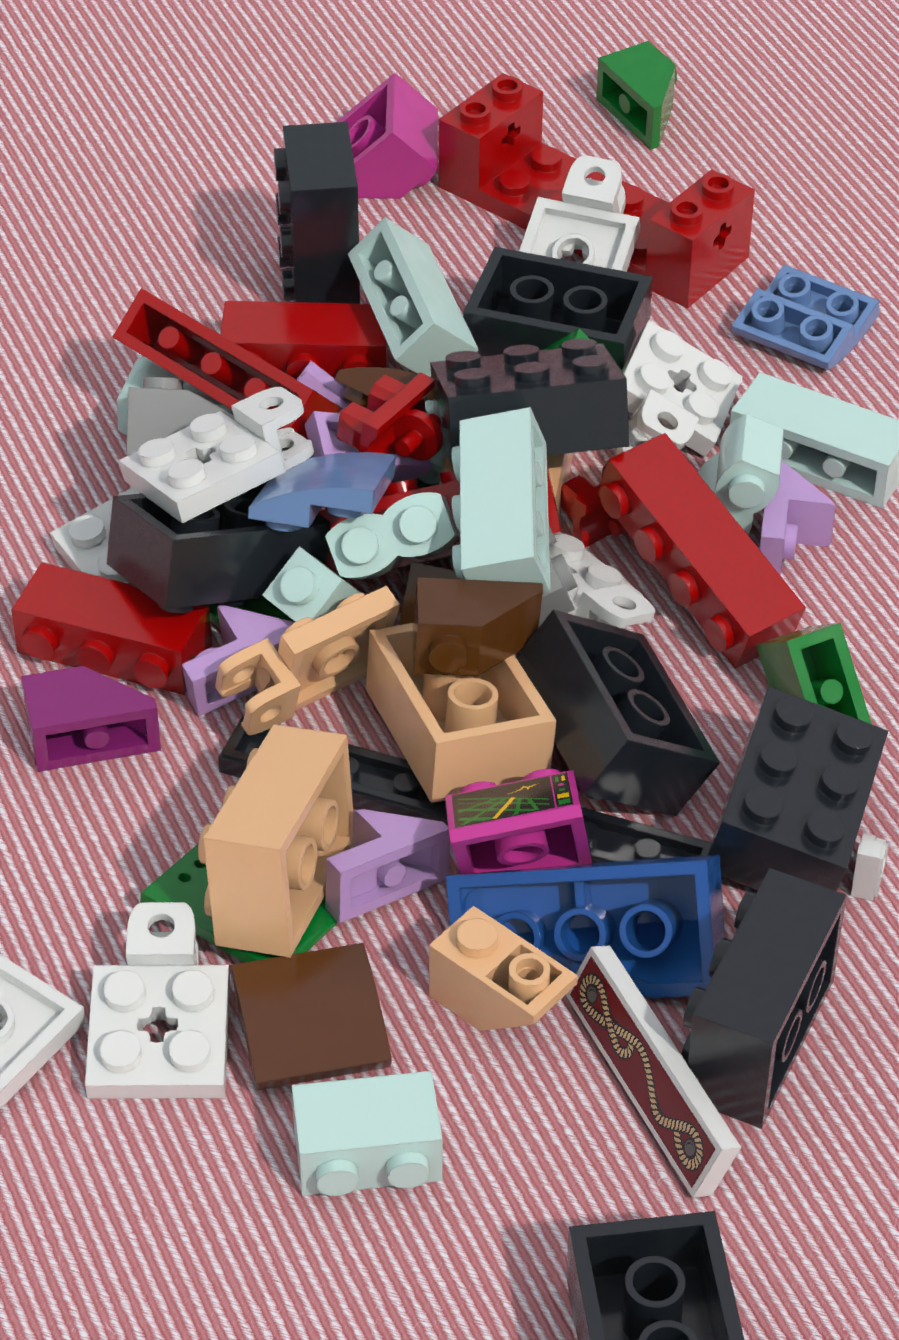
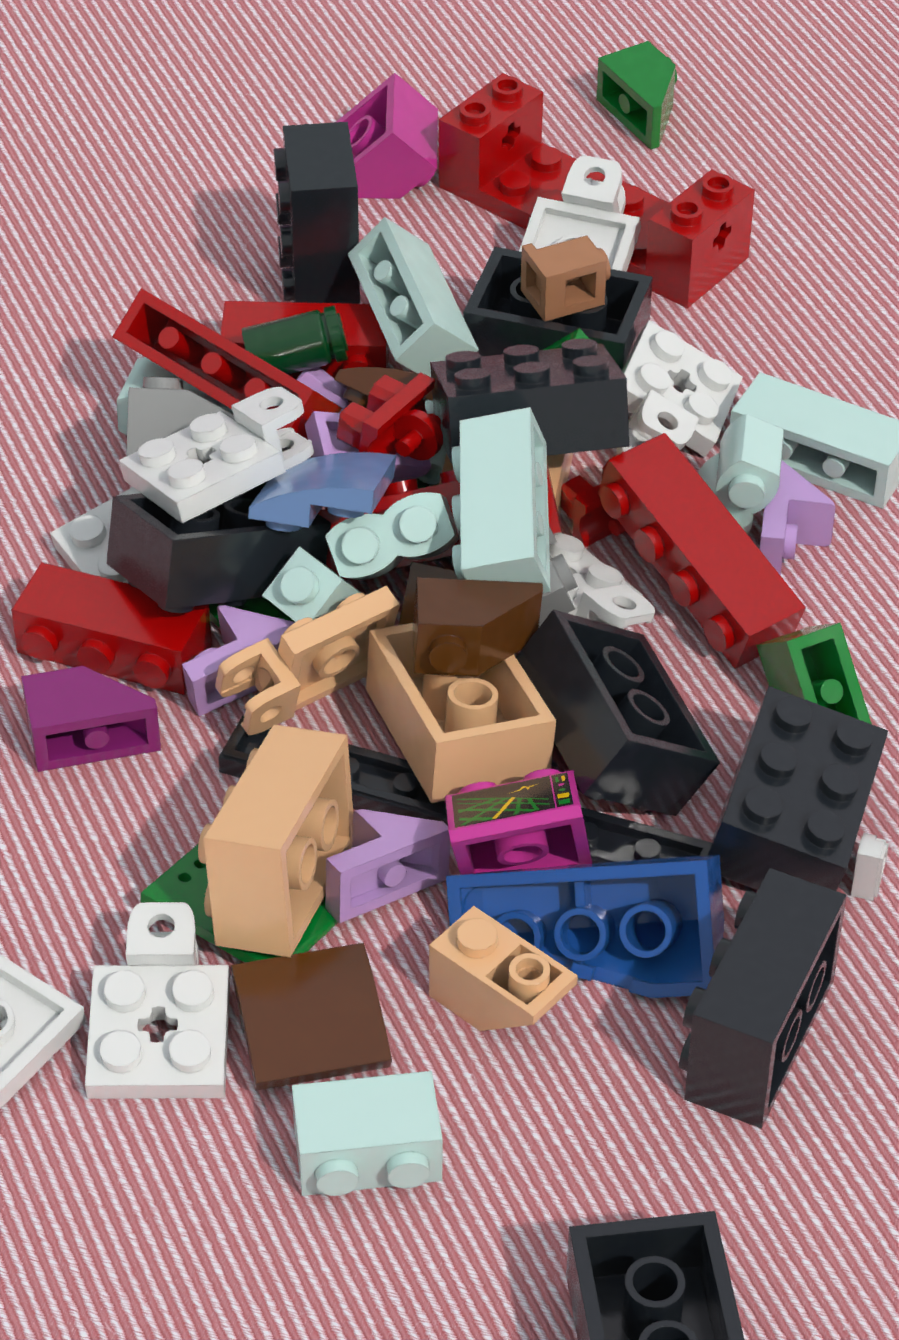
tile [565,946,741,1198] -> none
medium blue slope [731,265,879,370] -> none
none -> dark green piece [242,305,349,374]
none -> nougat brick [521,235,611,322]

